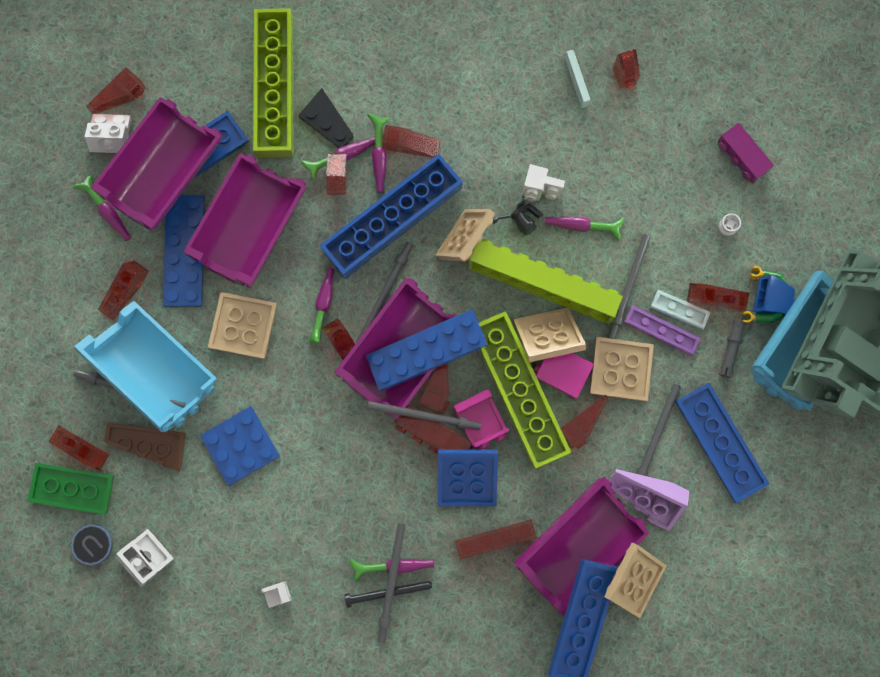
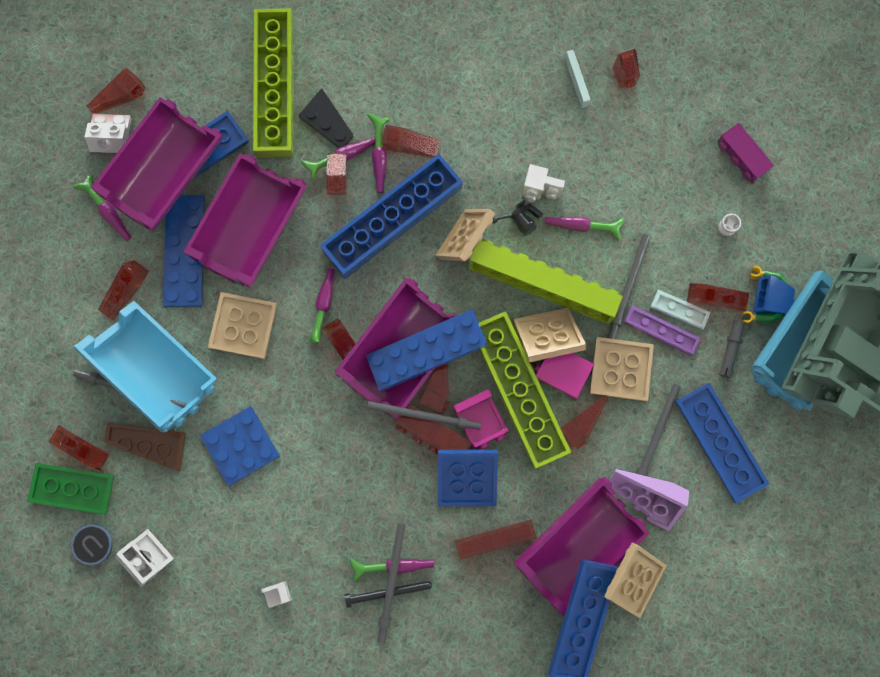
dark grey bar [356,242,413,342] -> none

